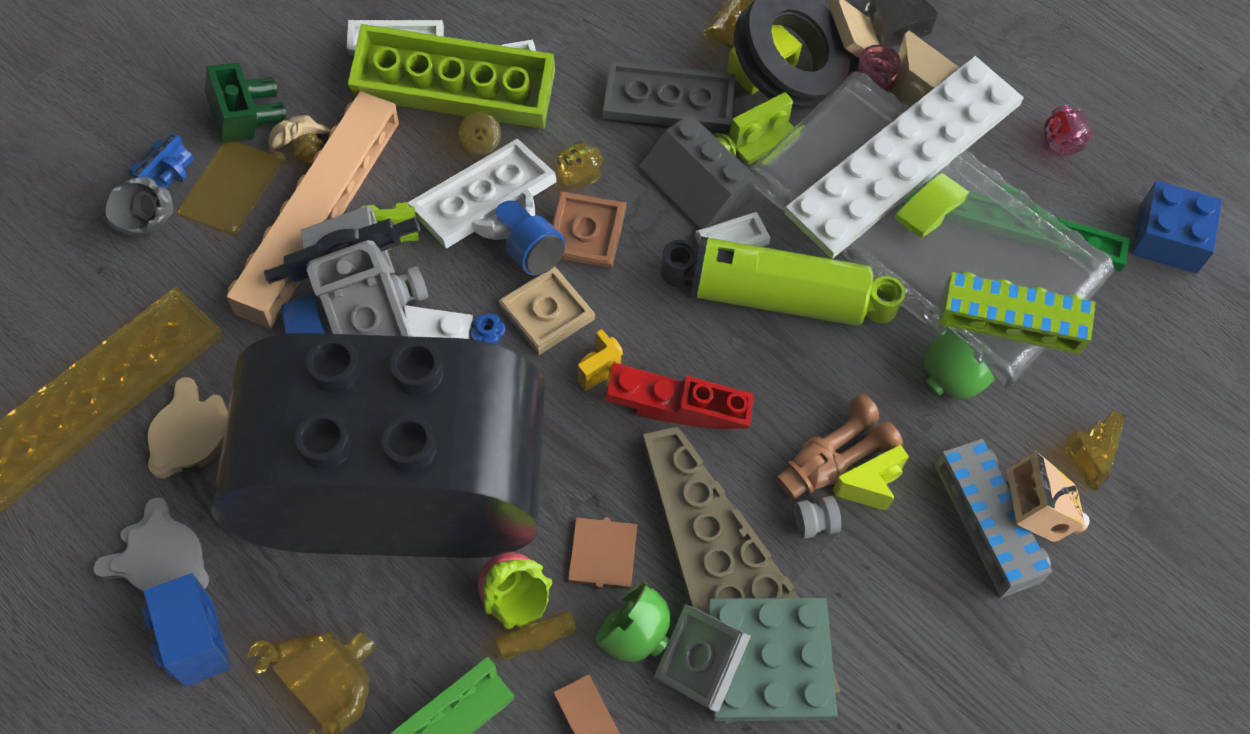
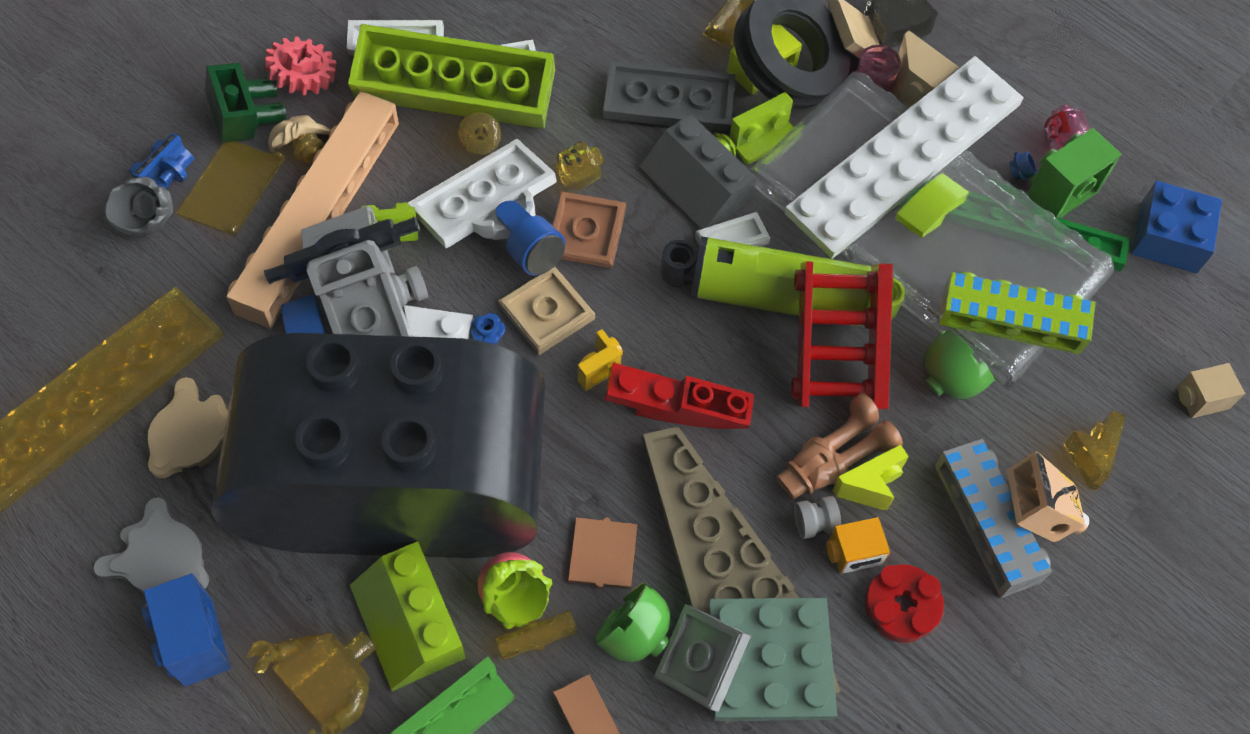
none -> coral gear [264,37,336,95]
none -> lime slope [350,541,466,692]
none -> red fence [791,261,893,409]
none -> light orange brick [826,517,890,574]
none -> red plate [865,564,944,643]
none -> blue plate [1009,151,1037,182]
none -> bright green brick [1026,128,1122,218]
none -> tan brick [1177,363,1245,418]

